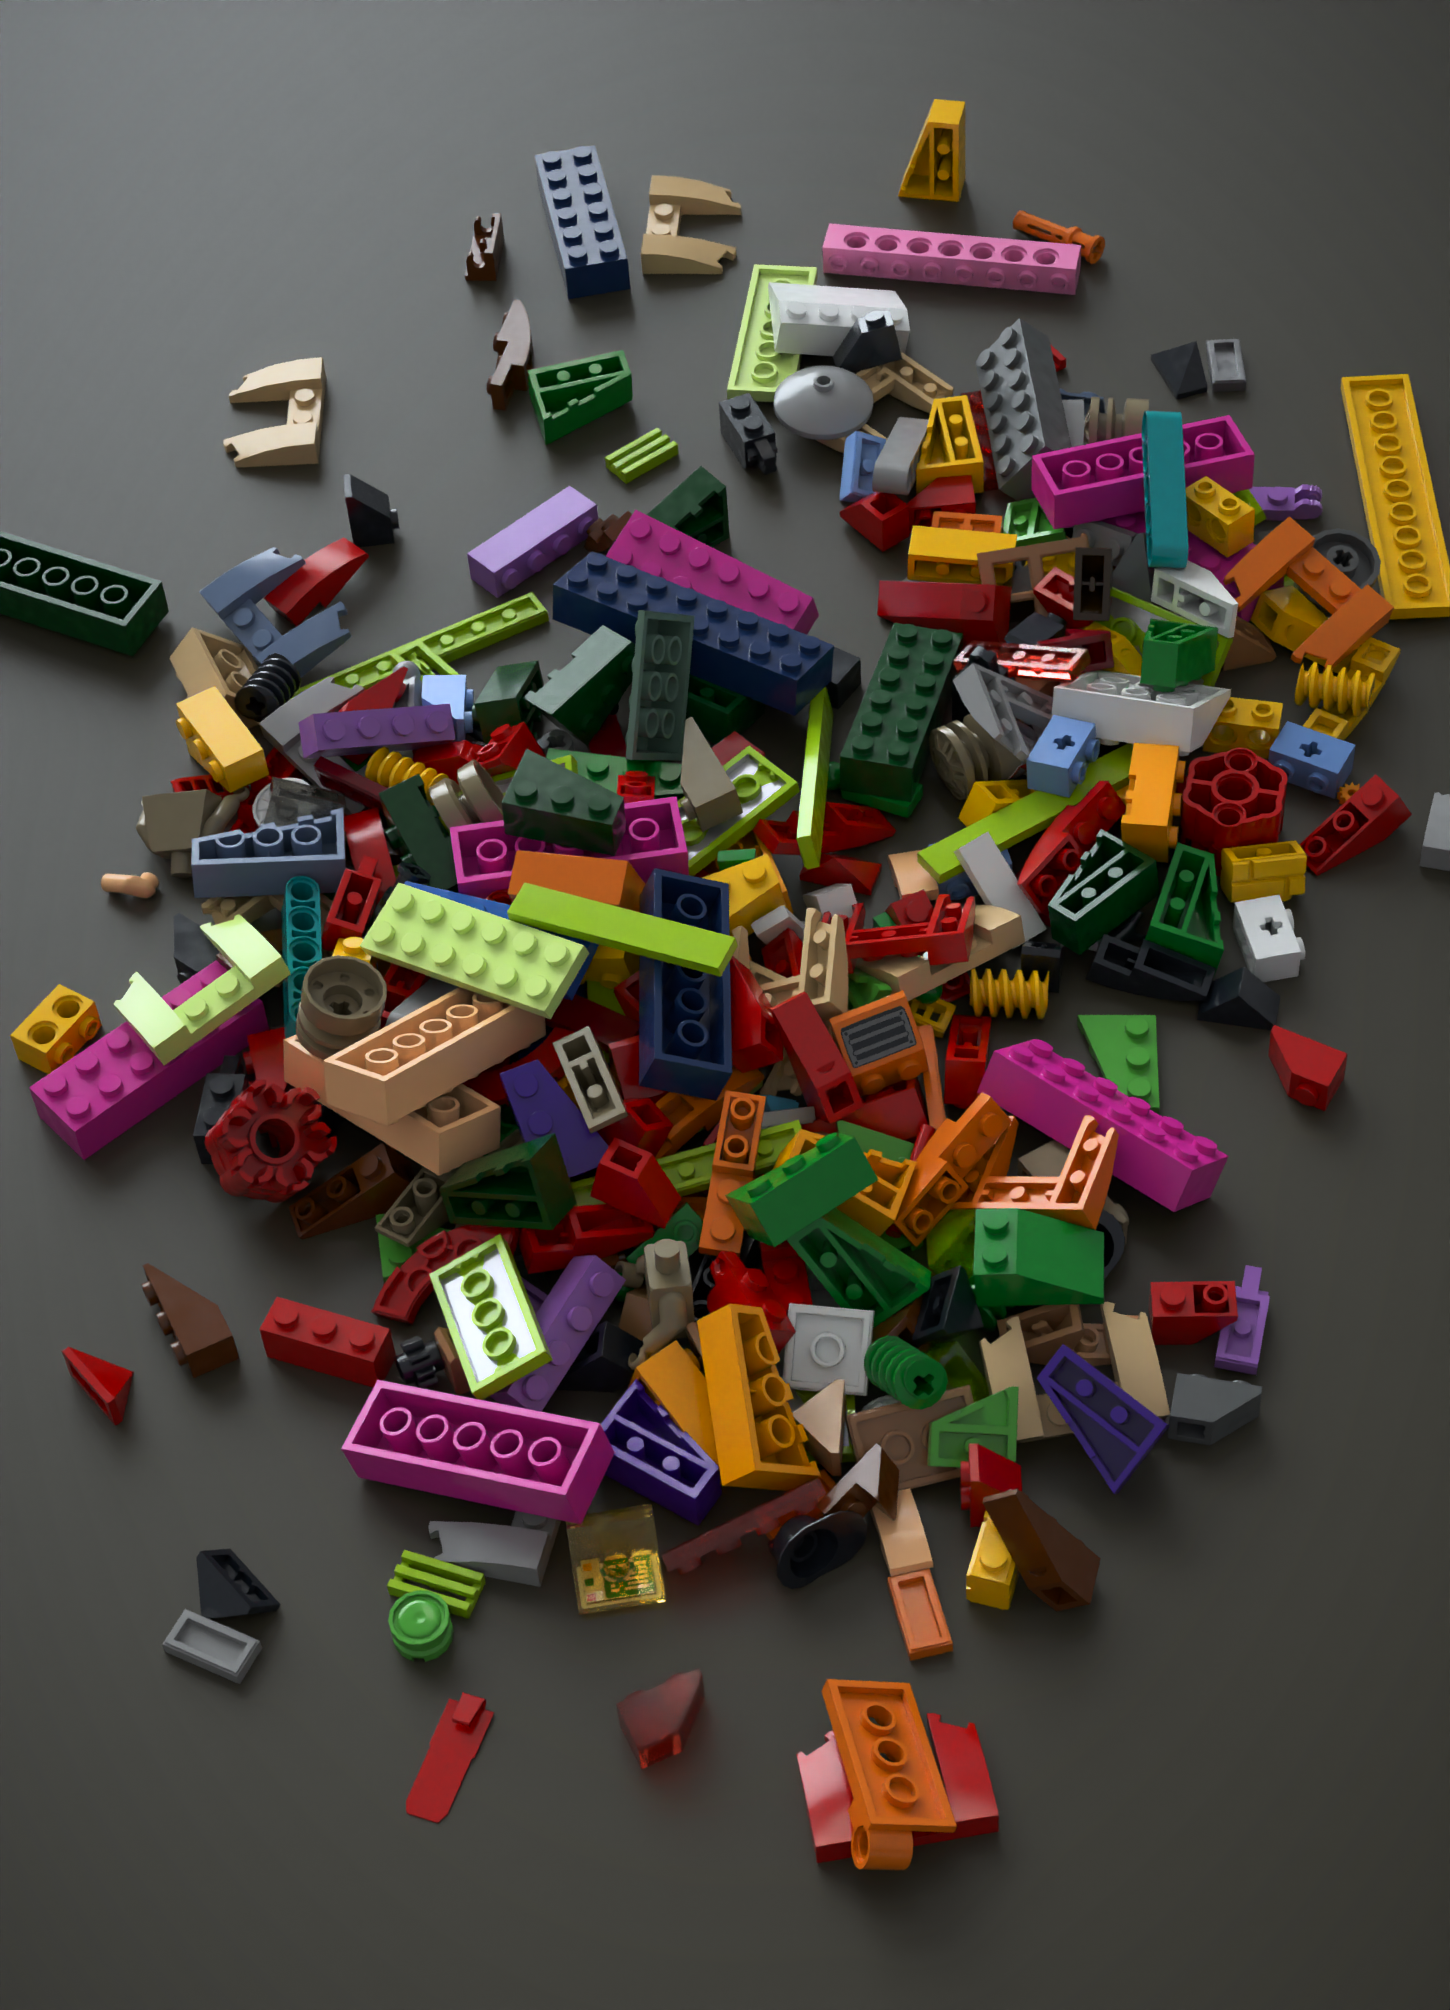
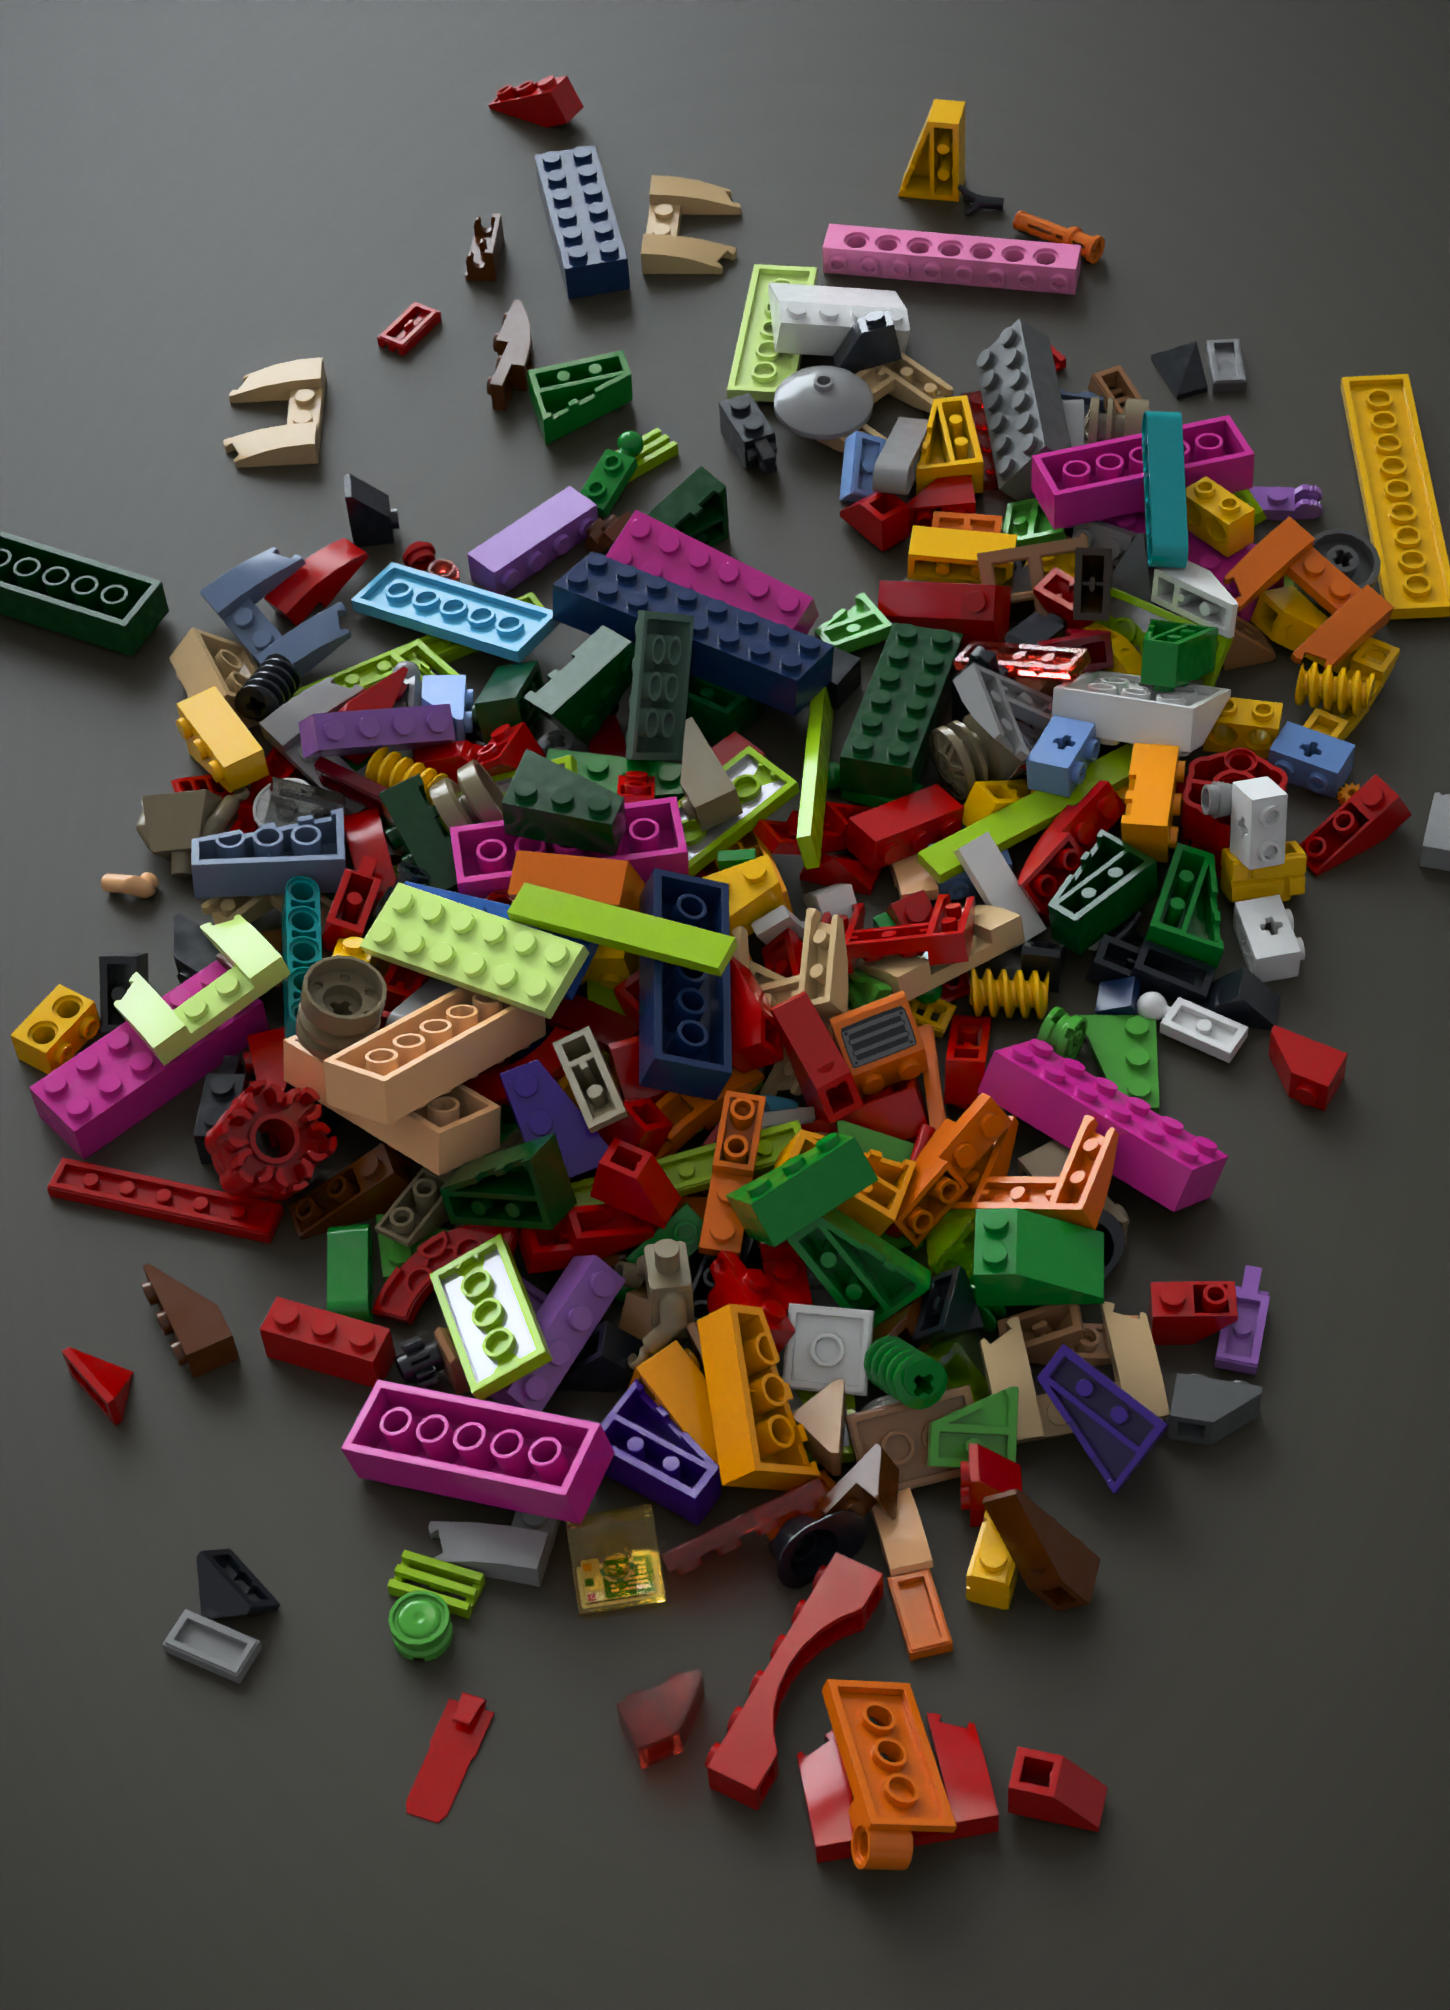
none -> red tile [47,1157,284,1244]
none -> black slope [99,952,149,1032]
none -> green beam [327,1224,373,1324]
none -> medium azure plate [351,562,560,663]
none -> red tile [377,302,442,356]
none -> red plate [402,541,436,571]
none -> clear red plate [427,559,460,582]
none -> red slope [488,75,584,128]
none -> green plate [580,431,644,518]
none -> red arch [705,1552,884,1811]
none -> bright green wing [814,592,893,653]
none -> red brick [845,784,964,871]
none -> black bar [957,184,1004,216]
none -> red slope [1008,1746,1108,1832]
none -> bright green wheel [1037,1007,1088,1060]
none -> medium nougat slope [1088,365,1150,414]
none -> dark blue tile [1095,976,1140,1015]
none -> white plate [1137,991,1248,1063]
none -> light grey cone [1201,781,1232,819]
none -> white brick [1230,776,1288,870]

